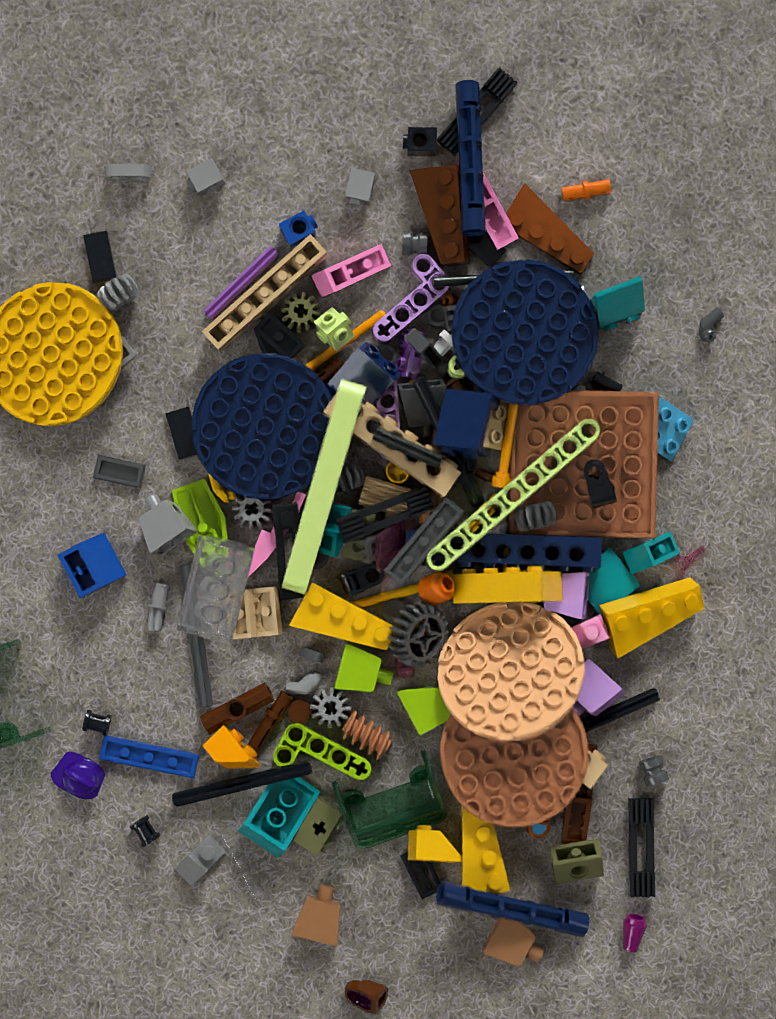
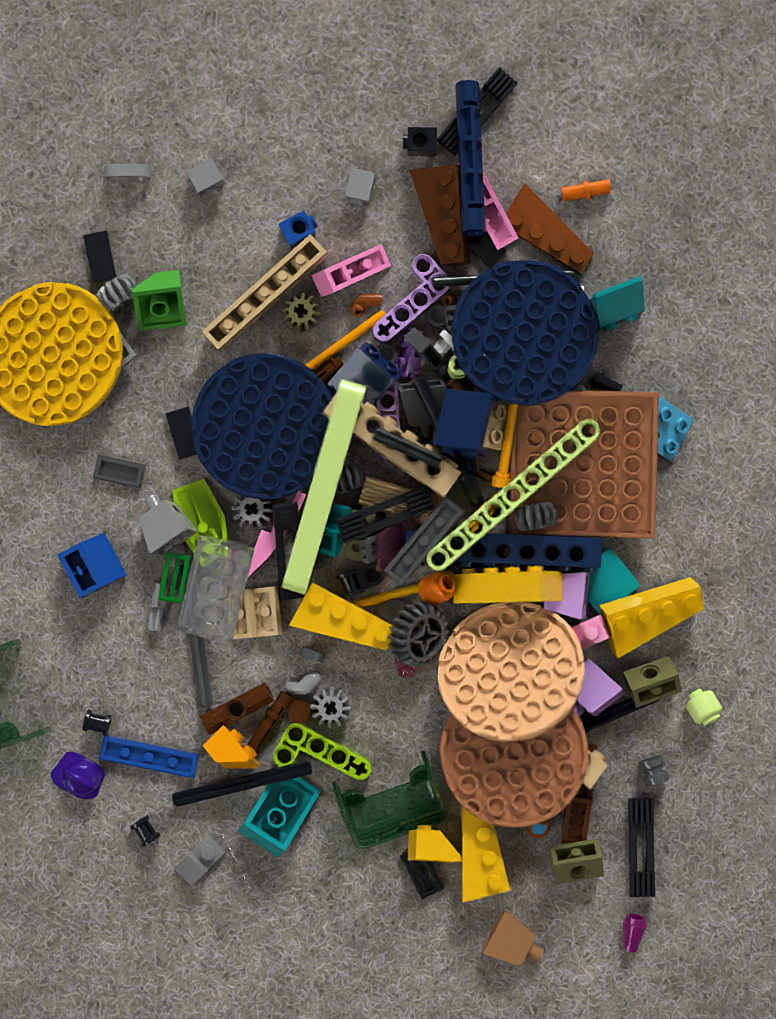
medium lavender axle [204,246,279,320] -> none
yellow arm [208,473,237,503] -> none
black wing [254,312,305,358] -> none
olive brick [292,796,344,856] -> none
medium nougat torso [292,884,341,946] -> none
yellowish green brick [314,307,355,352] -> none
lime torso [334,642,394,692] -> none
nougat piece [340,710,394,760] -> none
reddish brown rock [344,980,389,1014] -> none
yellow wheel [386,462,409,484] -> none
lime slope [397,686,451,735] -> none
dark grey wheel [402,231,428,256] -> none
dark blue piece [436,881,589,937] -> none
black piece [584,459,617,509] -> none
teal slope [622,531,680,574] -> none
clear pink hand [675,546,705,571] -> none
dark grey arm [699,308,724,343] -> none
none -> bright green slope [132,270,187,331]
none -> green tile [158,552,191,604]
none -> dark orange arm [350,294,382,317]
none -> olive brick [623,656,682,708]
none -> yellowish green head [686,689,722,726]

